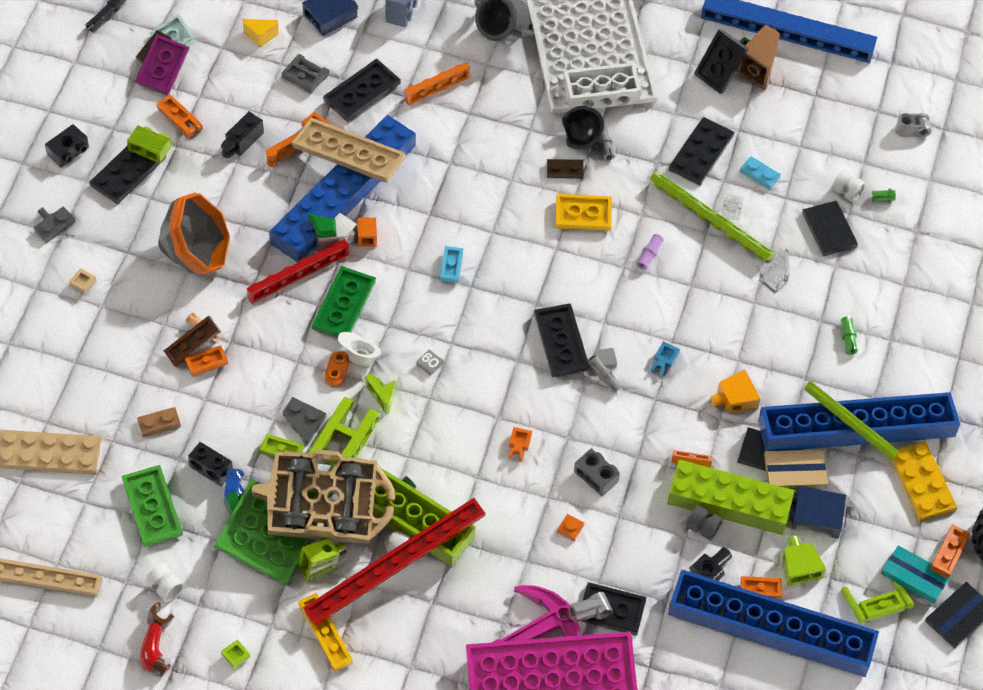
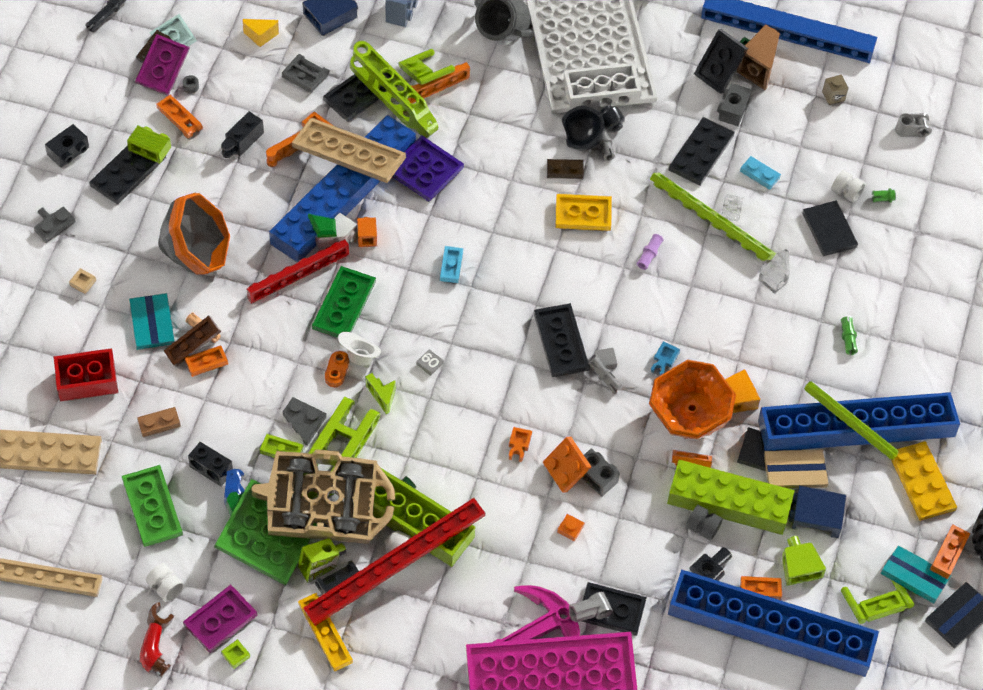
none -> red brick [53,348,119,402]
none -> teal tile [129,293,175,350]
none -> dark grey bush [182,75,199,94]
none -> magenta plate [183,584,258,653]
none -> black hinge [315,560,359,595]
none -> lime piece [349,41,439,138]
none -> dark purple plate [392,135,464,202]
none -> lime plate [398,49,455,85]
none -> orange plate [543,437,591,493]
none -> black head [599,105,625,132]
none -> orange rock [649,360,736,440]
none -> dark grey brick [717,83,752,127]
none -> dark tan brick [822,74,849,105]

